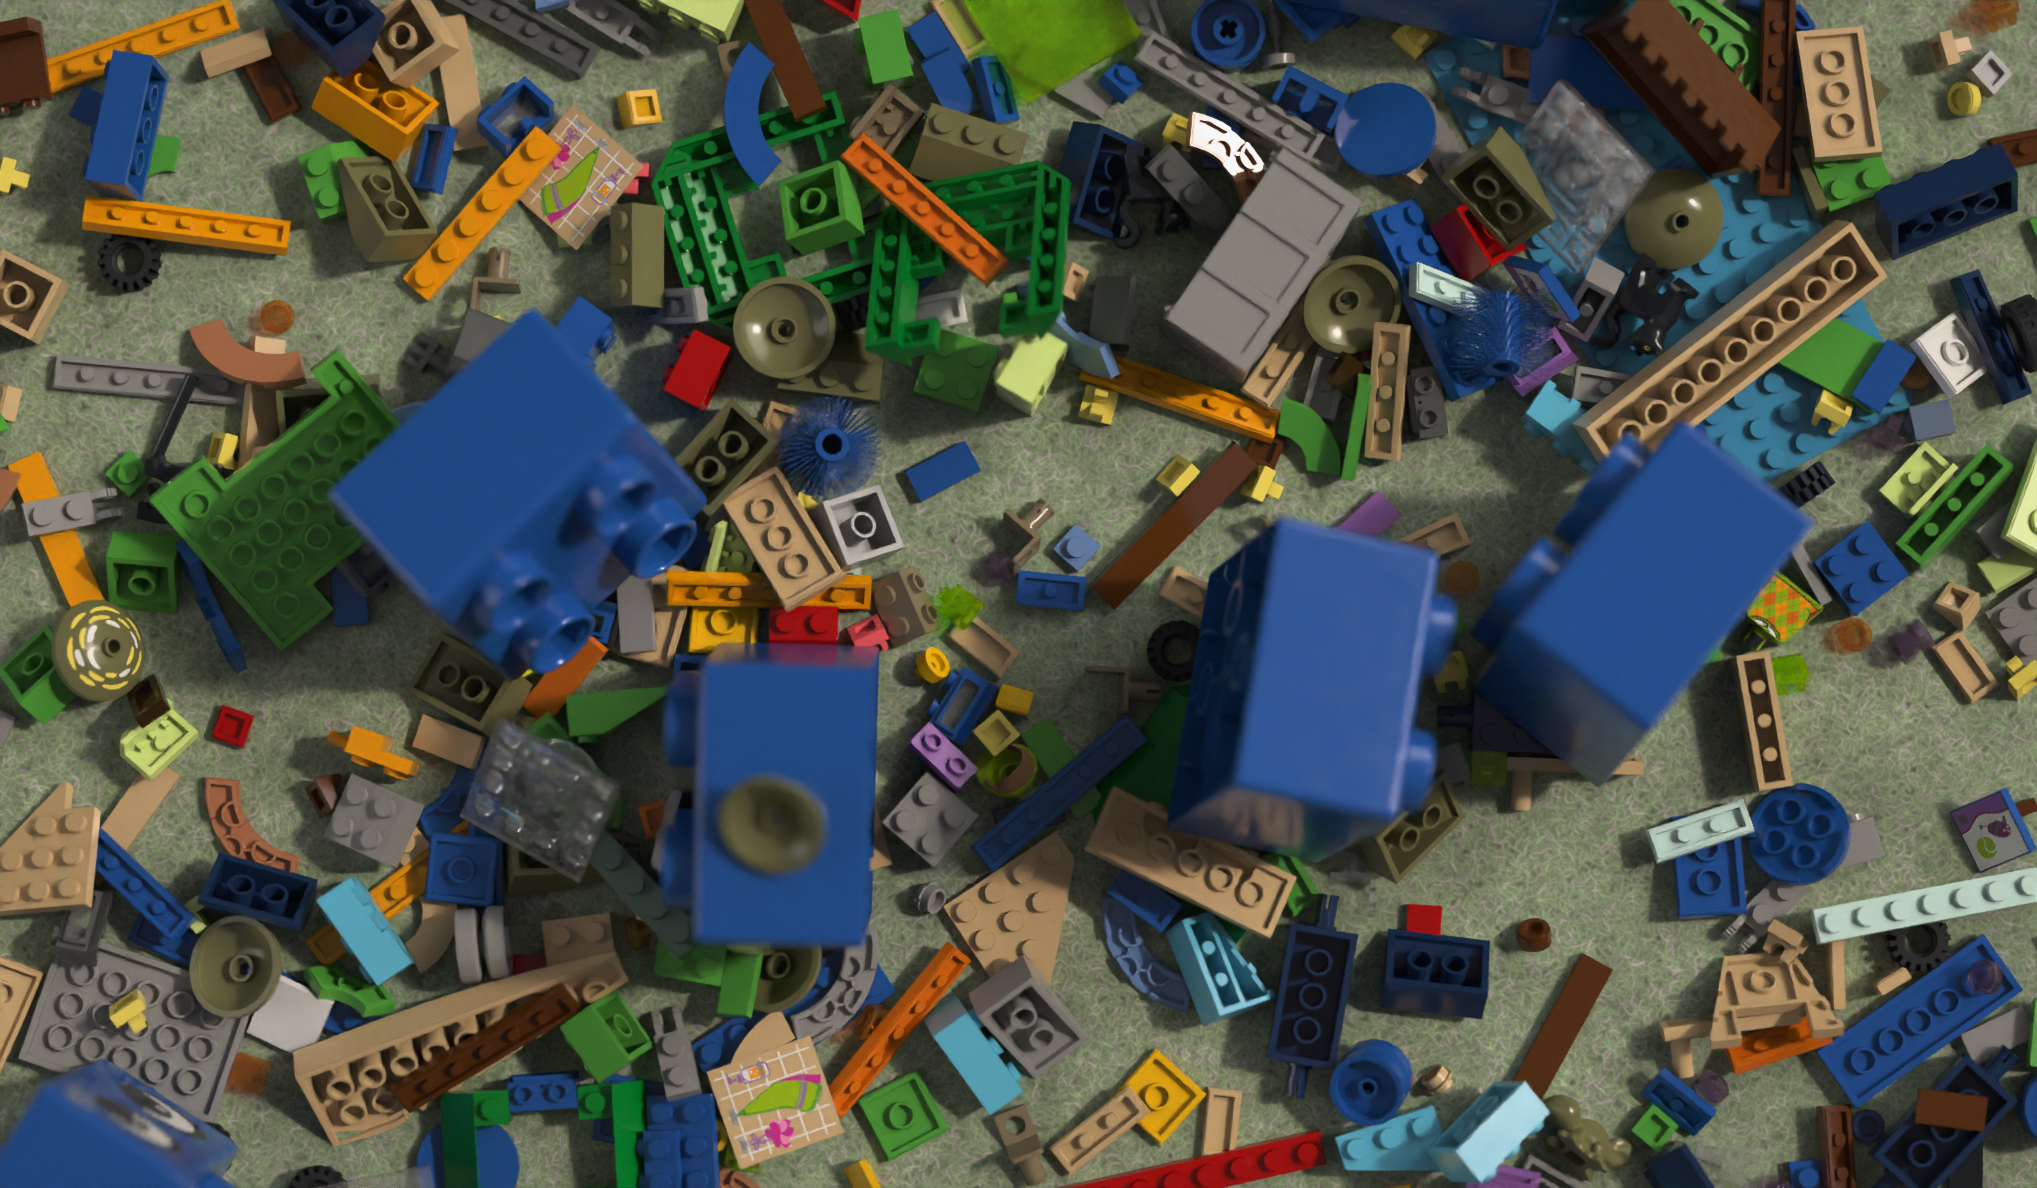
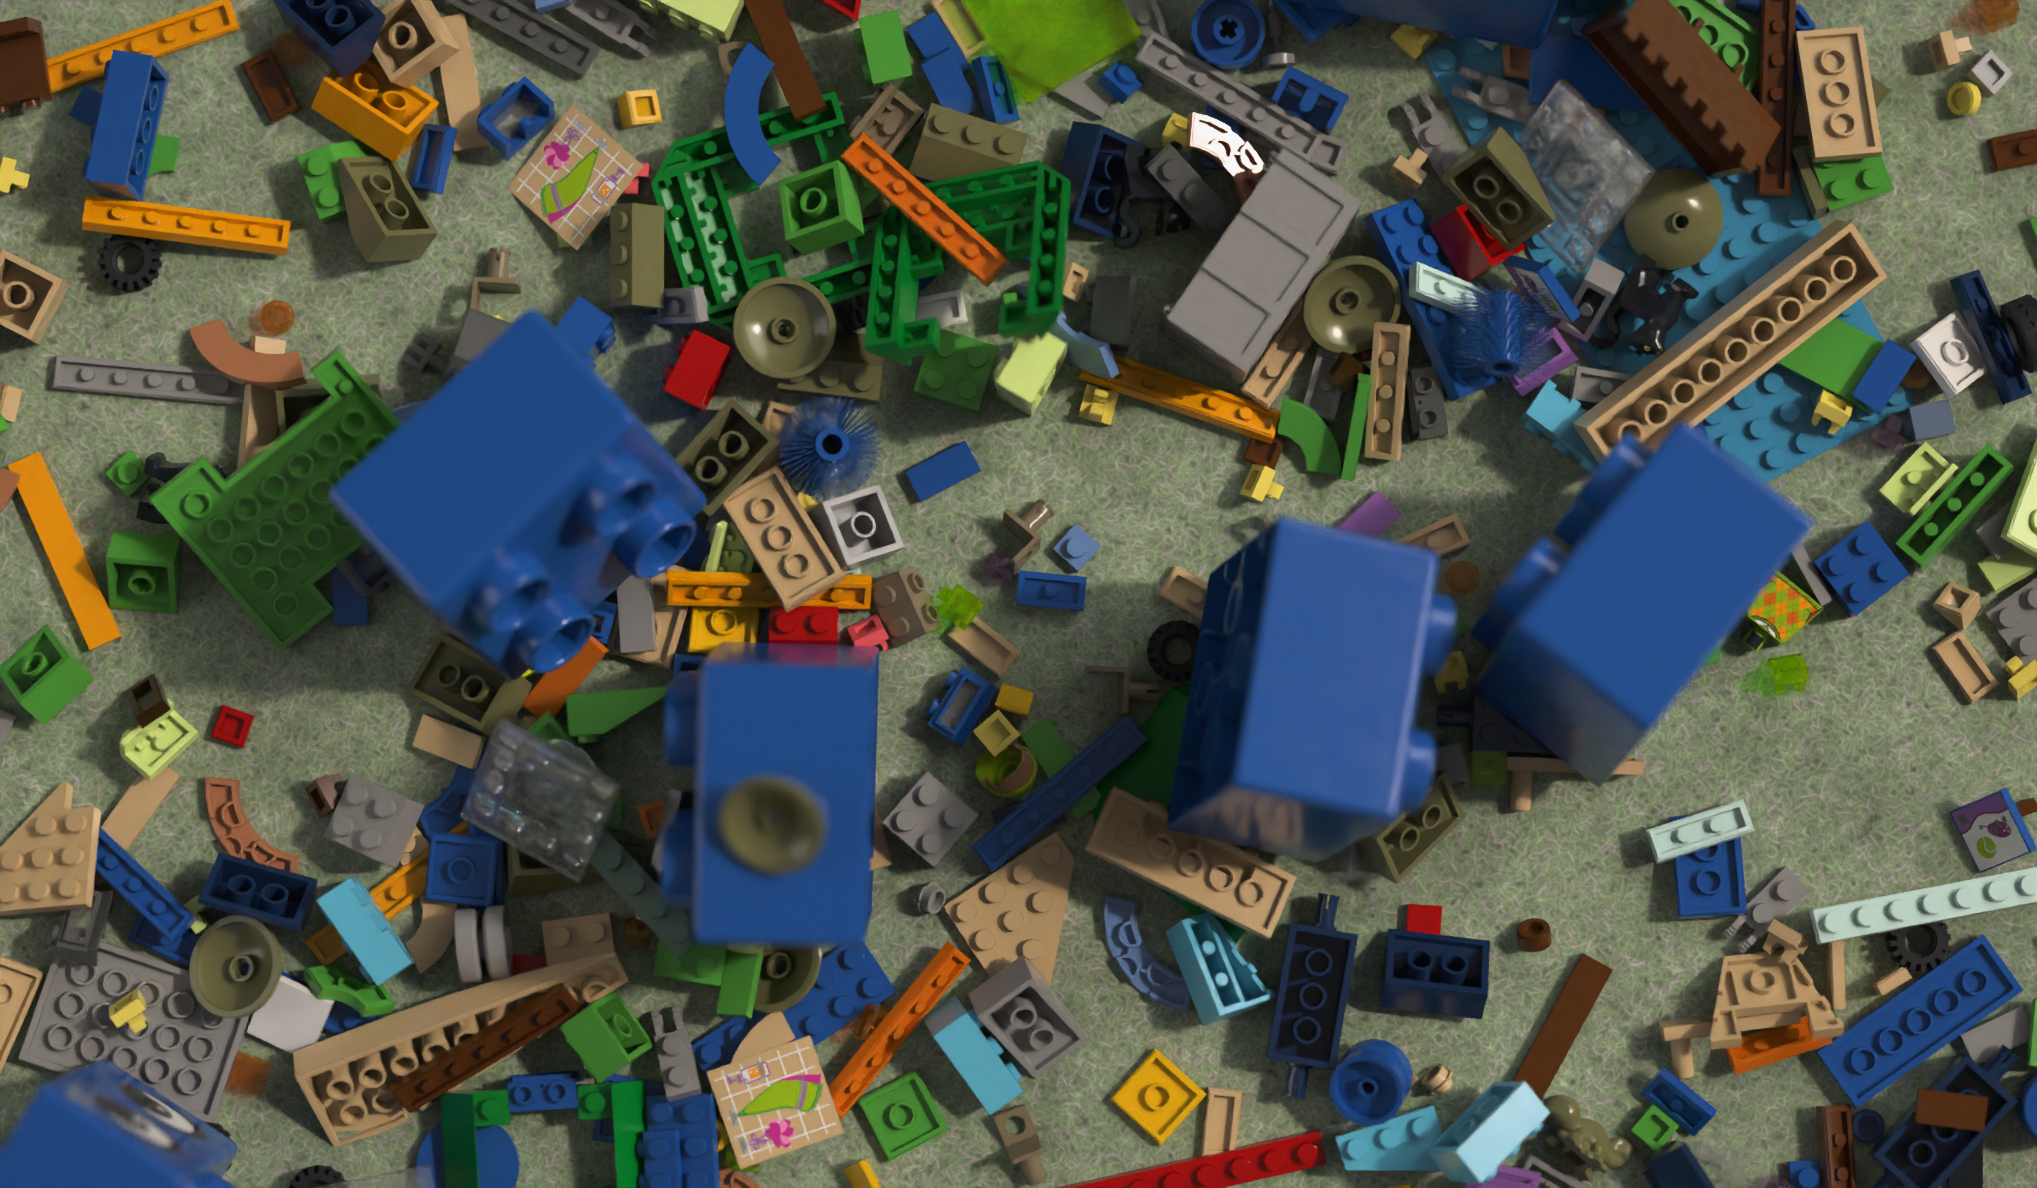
light grey hinge [21,488,122,539] -> none
olive dish [52,600,145,702] -> none
black bar [149,373,199,456] -> none
blue tile [176,539,247,674] -> none
tan tile [200,27,272,78] -> none
light yellow tile [206,431,240,470] -> none
light orange plate [326,726,421,780] -> none
light orange plate [403,126,563,301] -> none
light grey tile [791,926,879,1044] -> none
medium lavender bracket [907,722,978,794] -> none
yellow tile [914,647,950,683] -> none
tan tile [1049,1085,1151,1175] -> none
reddish brown tile [1089,441,1258,610] -> none
blue panel [1106,869,1182,933] -> none
light yellow tile [1156,454,1200,497] -> none
bright green tile [1259,852,1319,917] -> none
blue tile [1335,83,1437,179] -> none
clear purple tile [1691,1070,1729,1107] -> none
tan brick [1730,650,1793,792] -> none
blue tile [1747,783,1851,886] -> none
black wheel [1775,460,1835,509] -> none
light grey slope [1836,812,1885,870] -> none
clear orange plate [1837,618,1872,652] -> none
dark blue brick [1874,143,2018,260] -> none
clear purple wheel [1887,618,1935,665] -> none
clear purple tile [1968,959,2003,995] -> none

